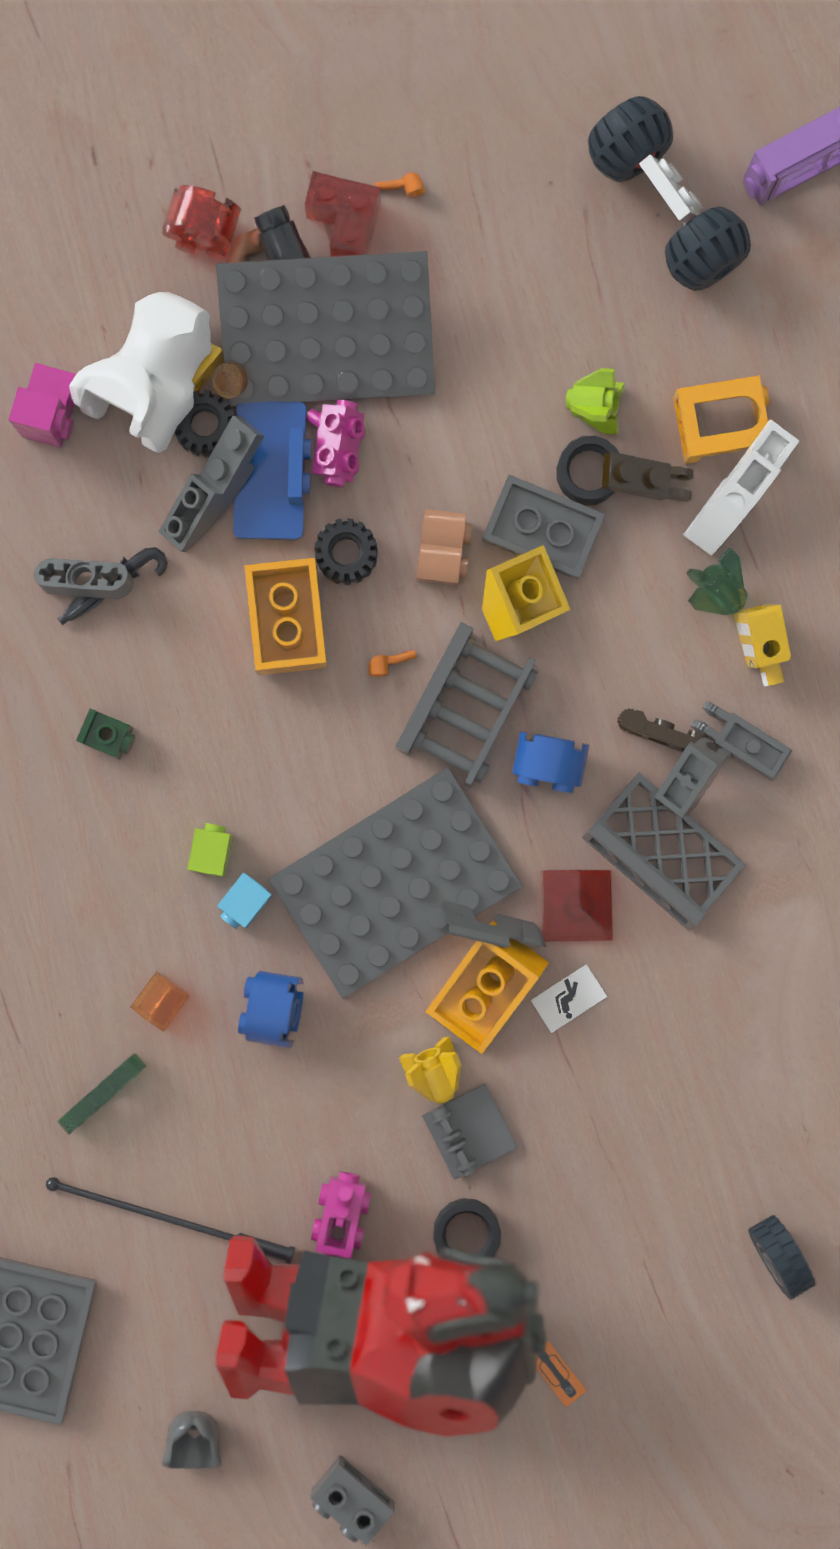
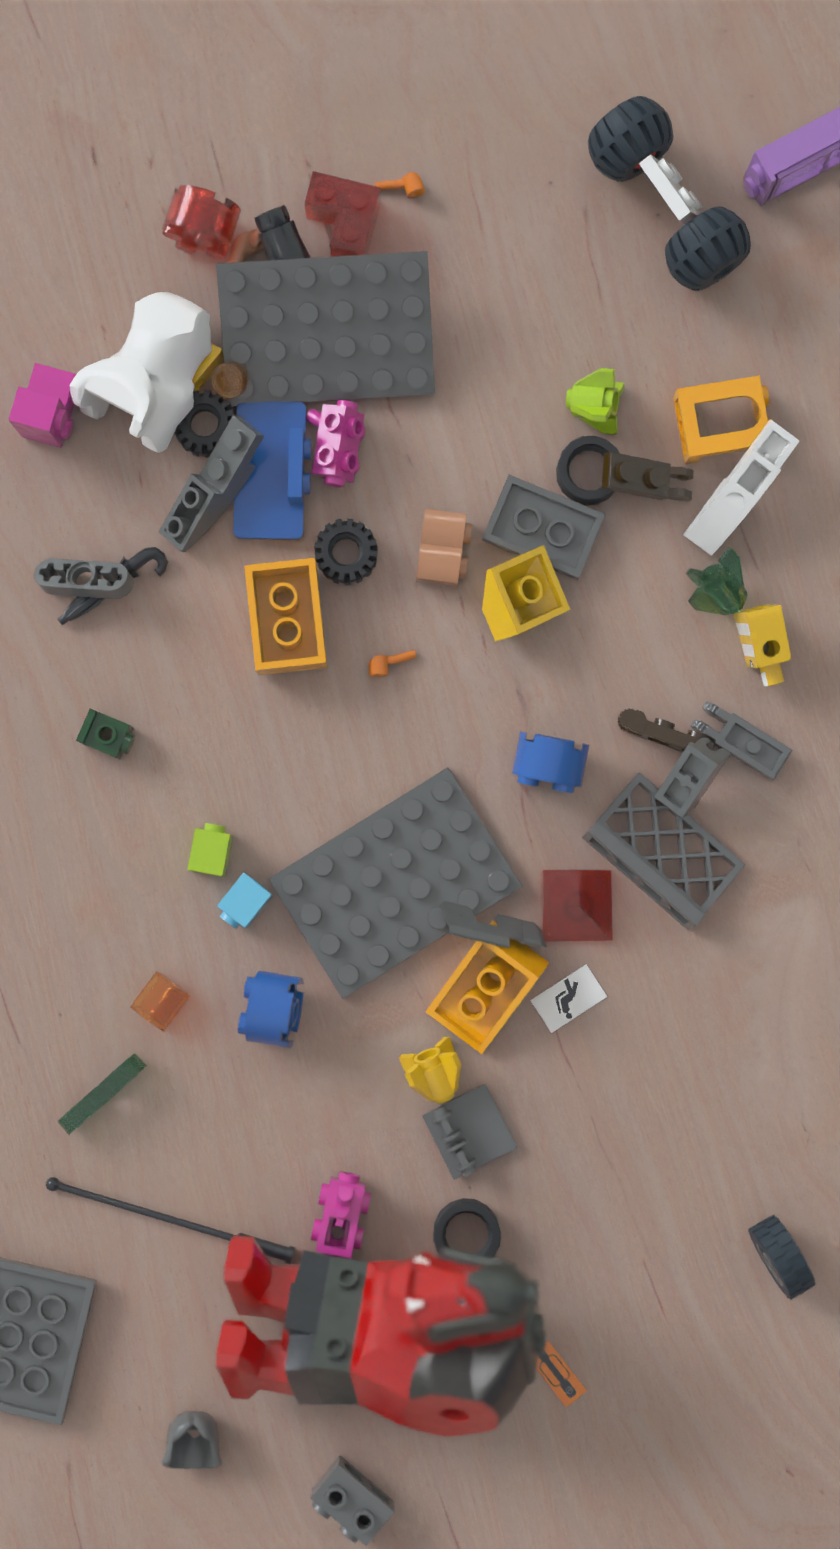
dark grey fence [396,622,538,788] -> none

